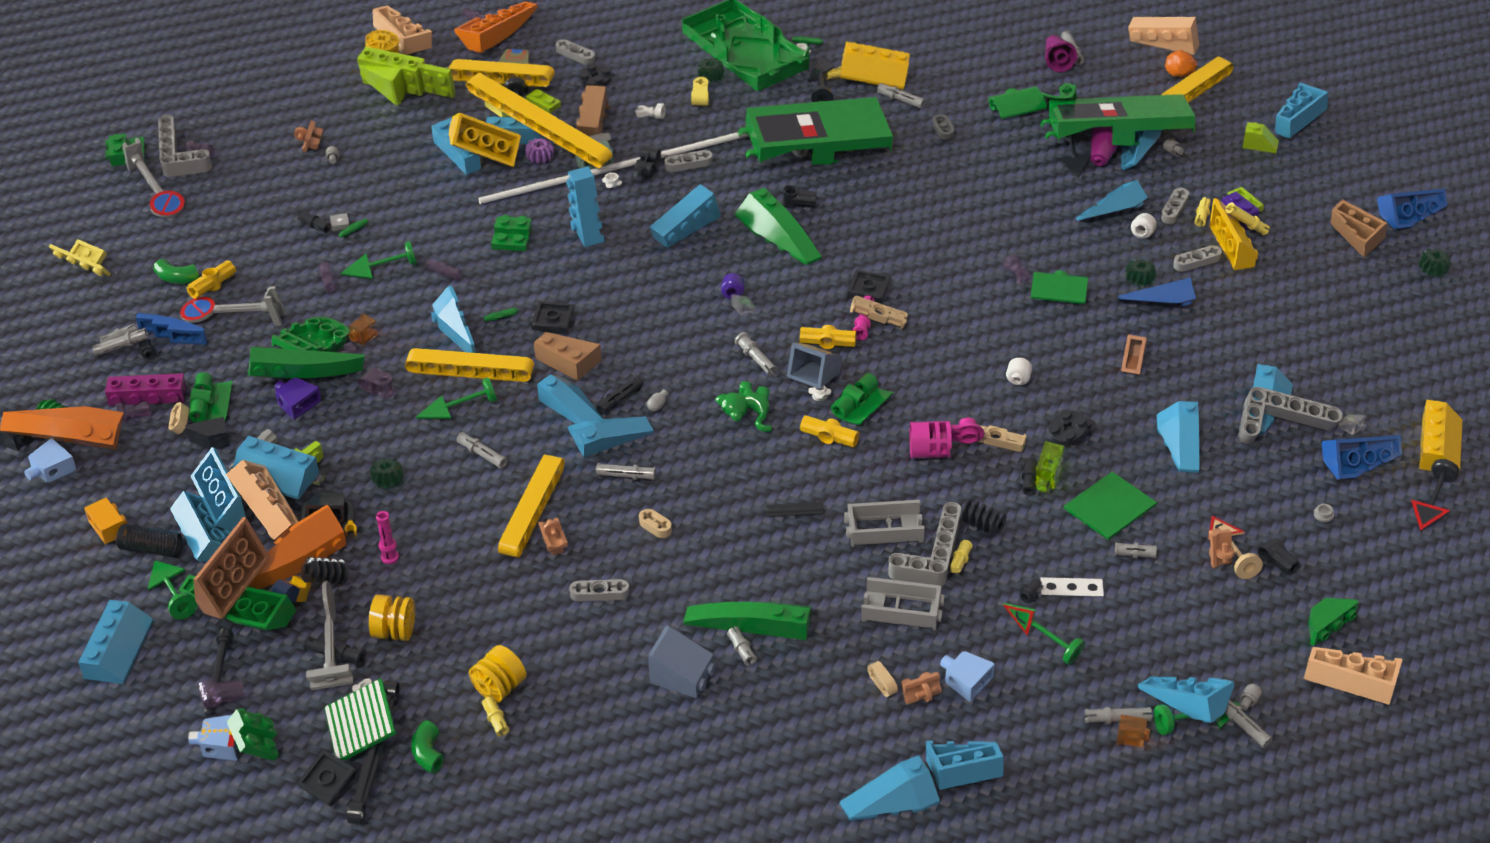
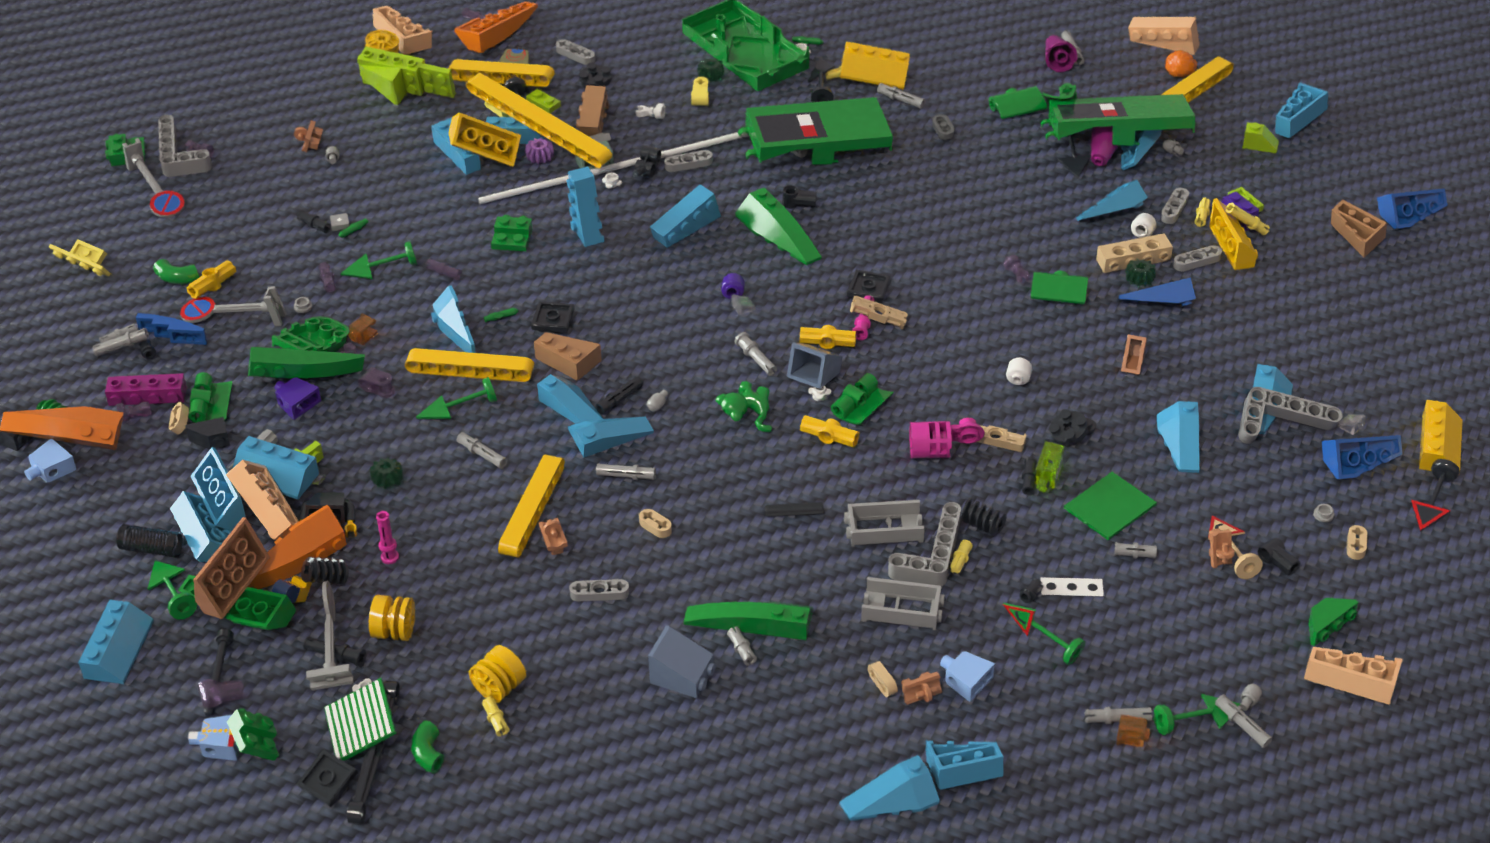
light orange brick [84,498,128,544] -> none
dark azure wedge [1138,676,1234,723] -> none
clear green gear [1419,248,1451,277] -> none
none -> light grey plate [294,297,312,313]
none -> tan brick [1096,233,1173,273]
none -> tan beam [1347,525,1367,560]

